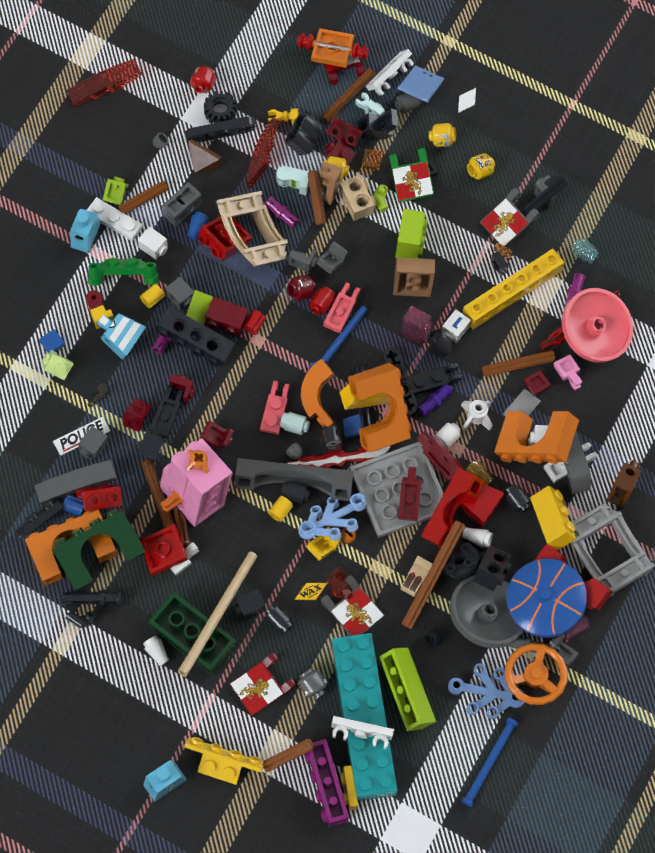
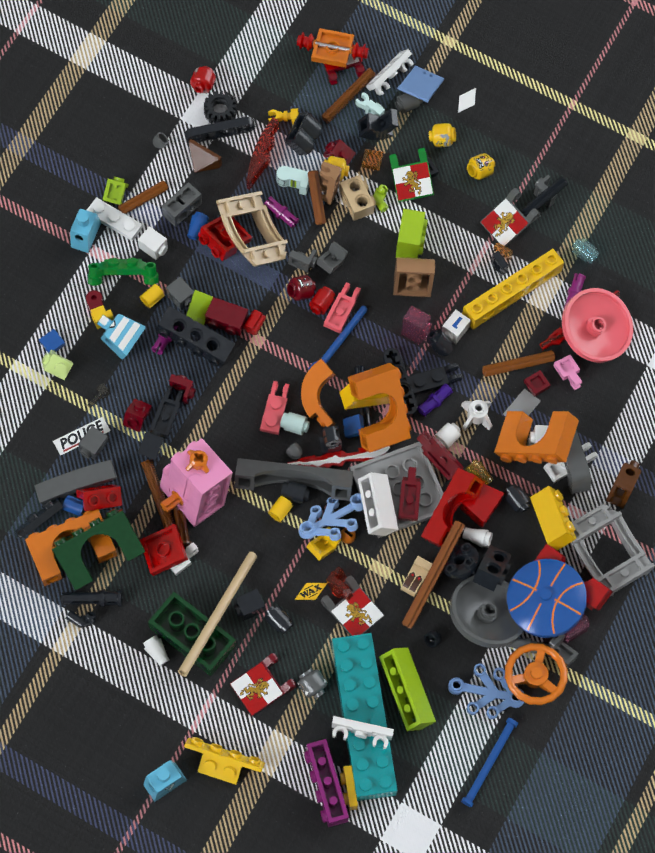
clear red slope [66,59,142,107] -> none
dark red bracket [200,421,234,449] -> none
dark orange axle [262,739,314,772] -> none
dark red hips [326,116,363,148] -> none
none -> white brick [358,472,398,536]

